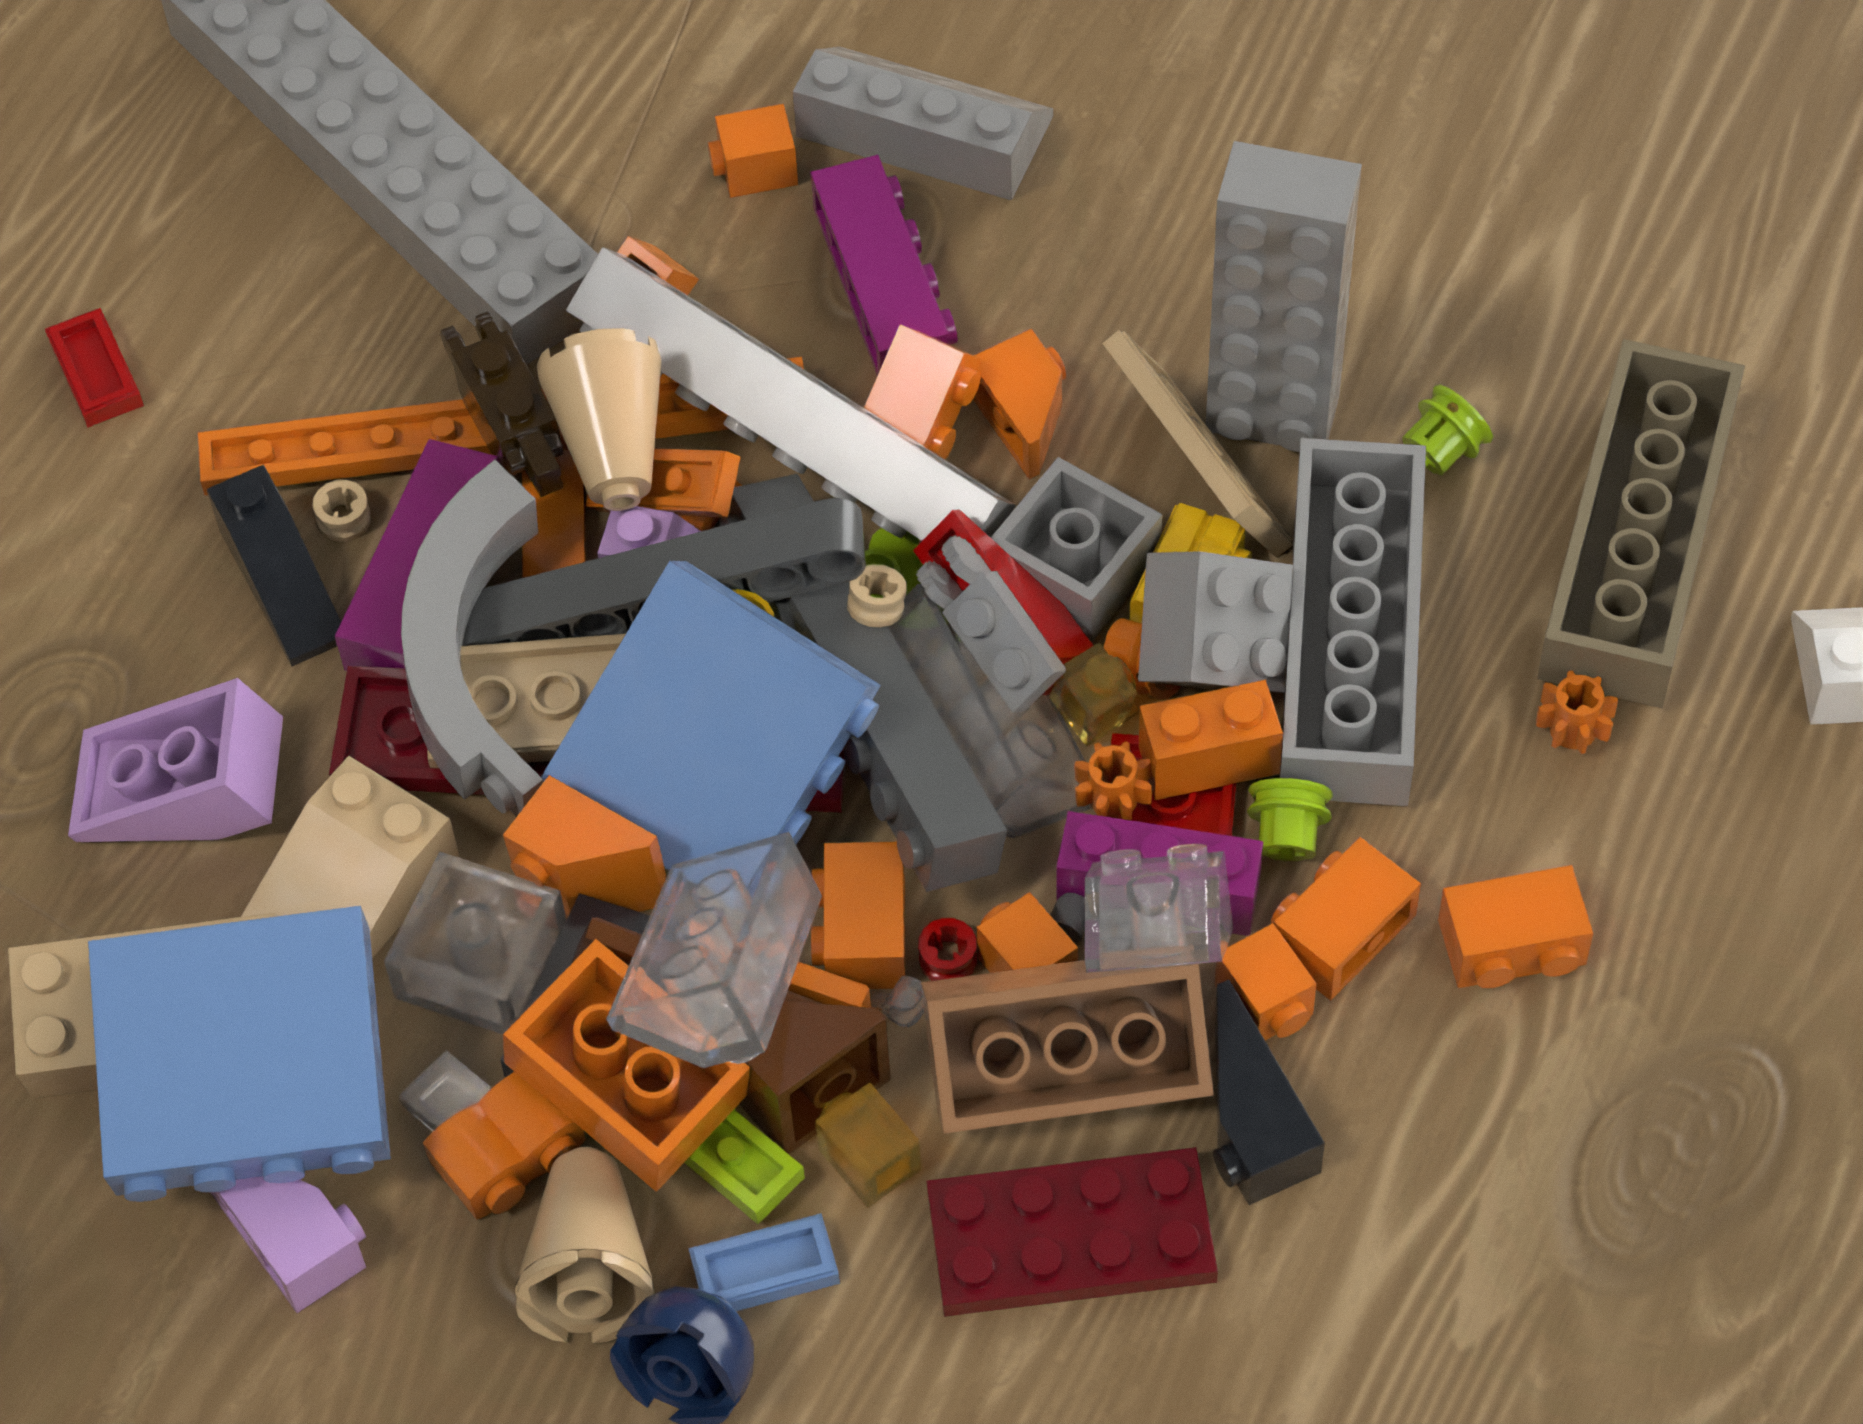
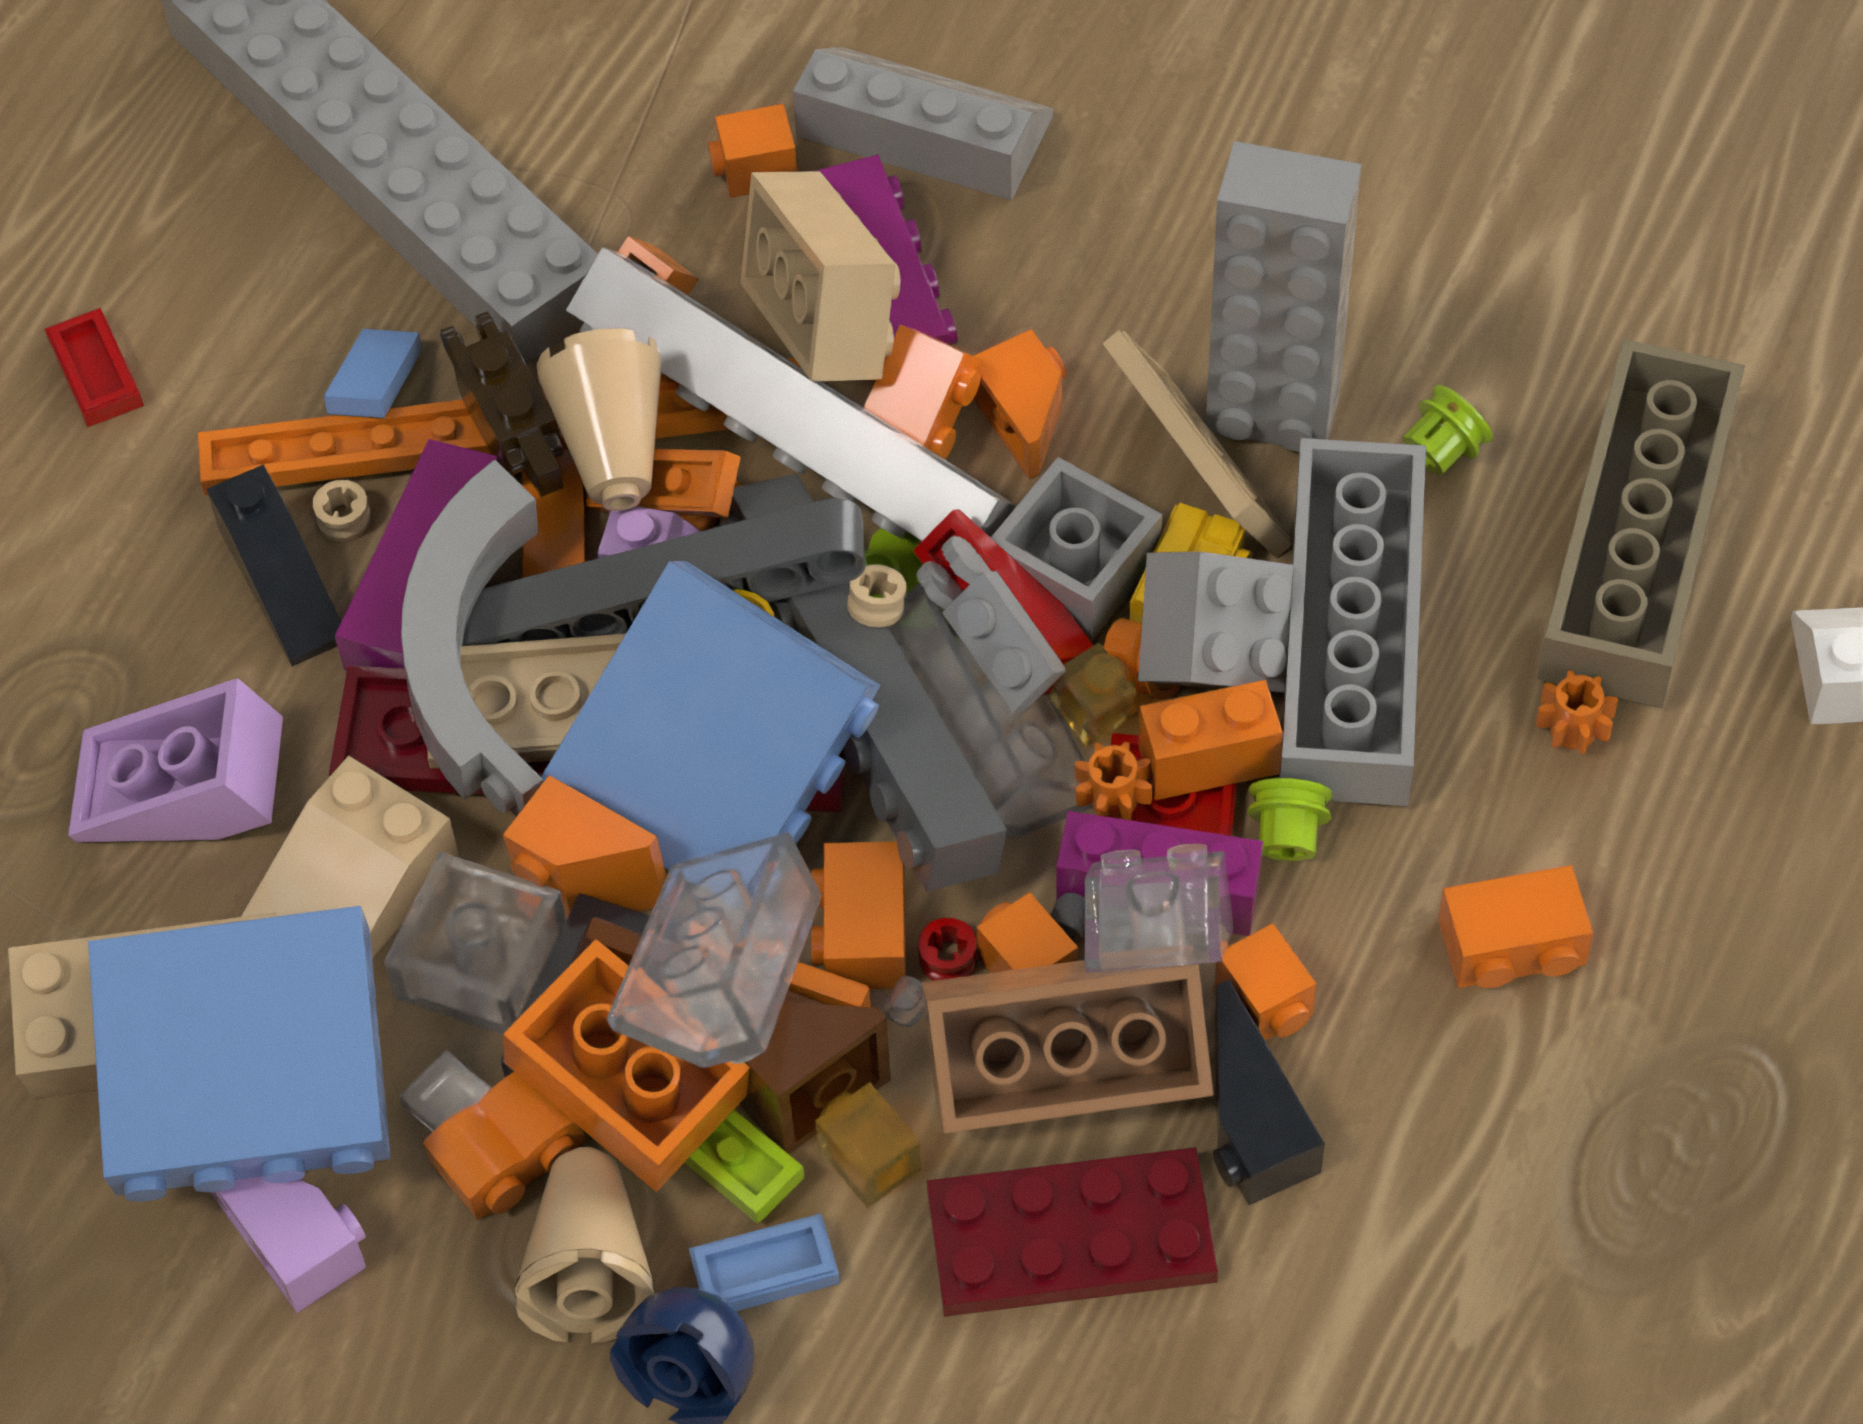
orange brick [1271,837,1421,1001] -> none
none -> medium blue tile [324,329,422,418]
none -> tan brick [740,171,900,382]

